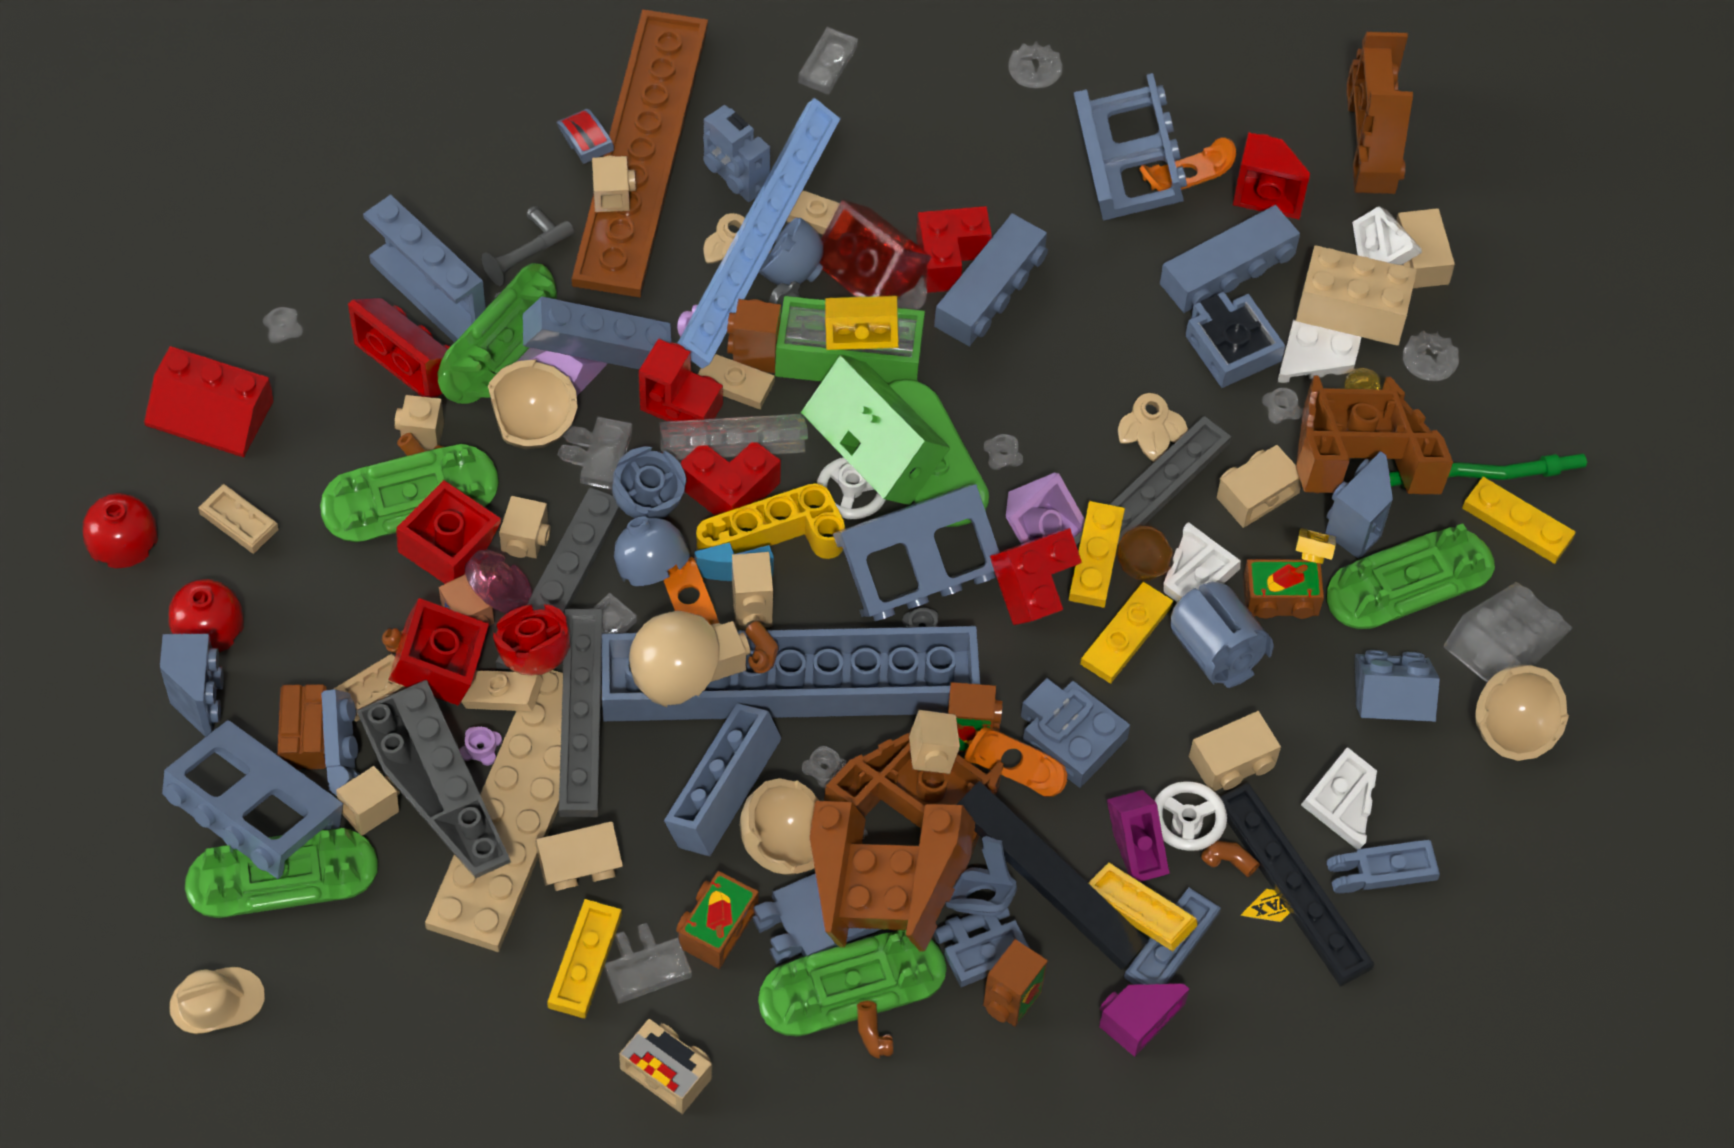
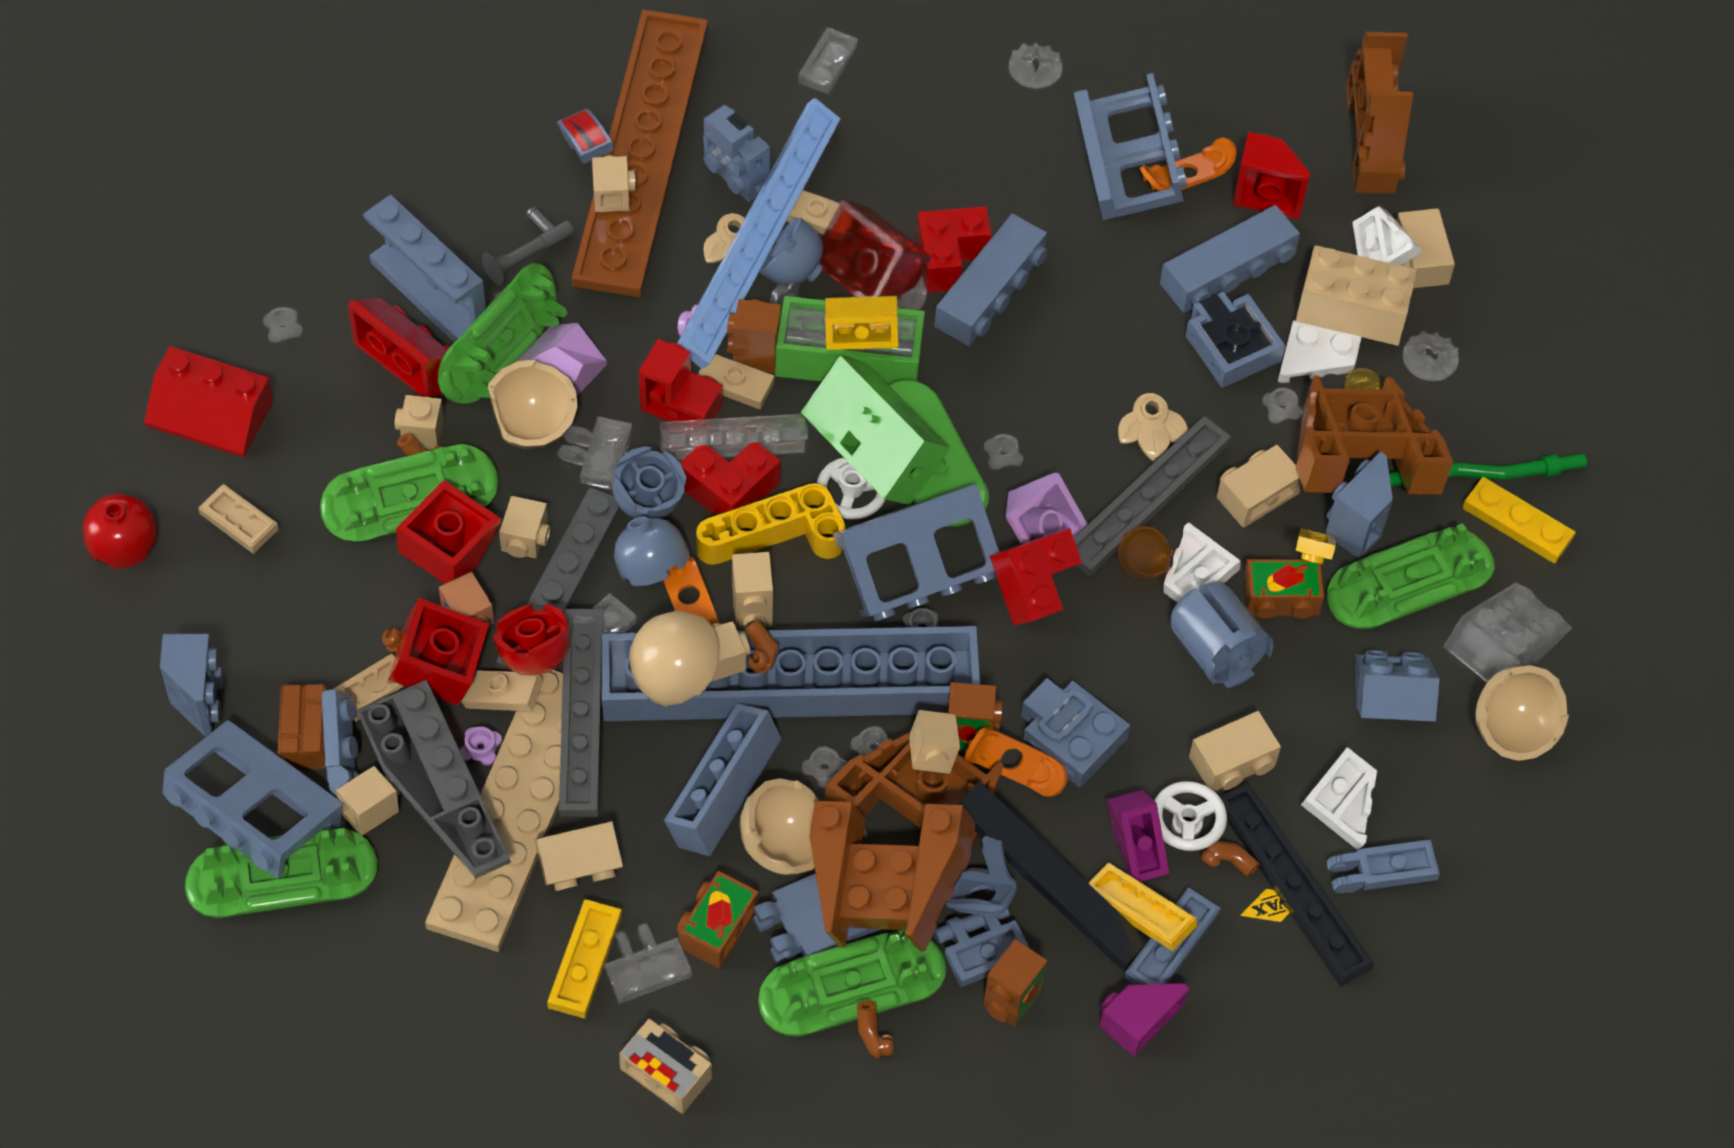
red cylinder [169,579,244,652] -> none
tan piece [170,967,265,1034] -> none
clear pink plate [465,550,532,614] -> none
sand blue brick [523,296,671,369] -> none
dark azure slope [694,542,774,581] -> none
yellow plate [1068,501,1125,608] -> none
yellow plate [1080,582,1173,684] -> none
none -> clear plate [851,726,888,757]

